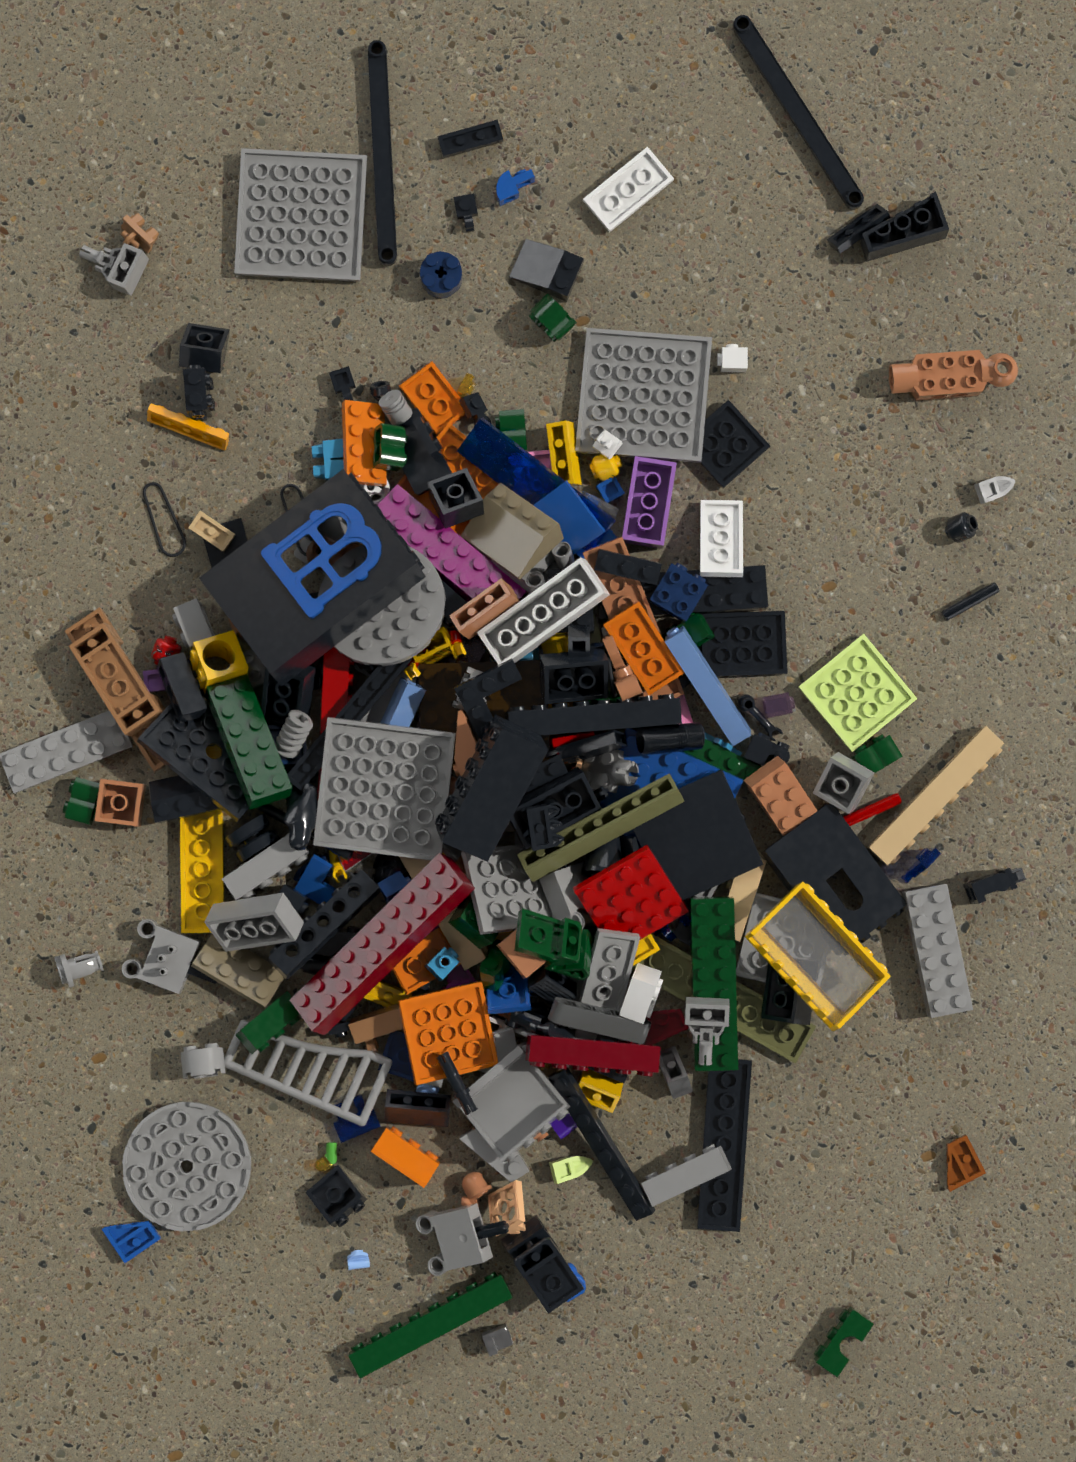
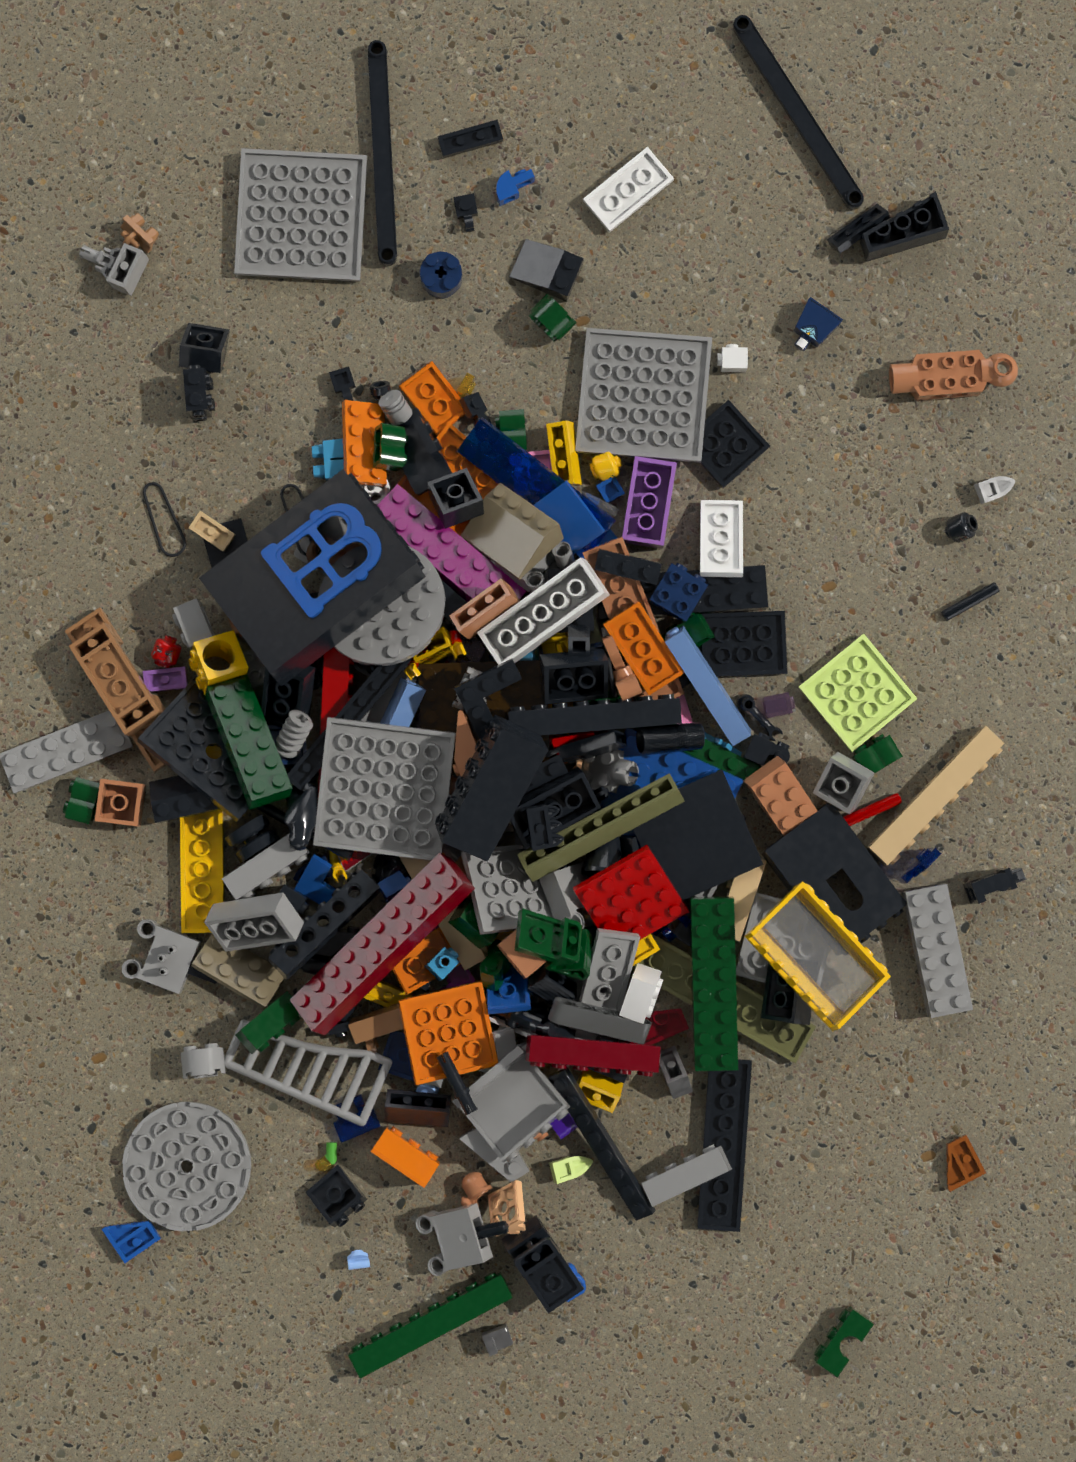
light grey piece [54,951,103,988] -> none
light orange plate [147,403,229,451] -> none
black brick [157,652,208,724] -> none
white tile [592,430,623,460] -> none
light grey brick [685,997,730,1065] -> none
none -> dark blue torso [794,297,843,351]

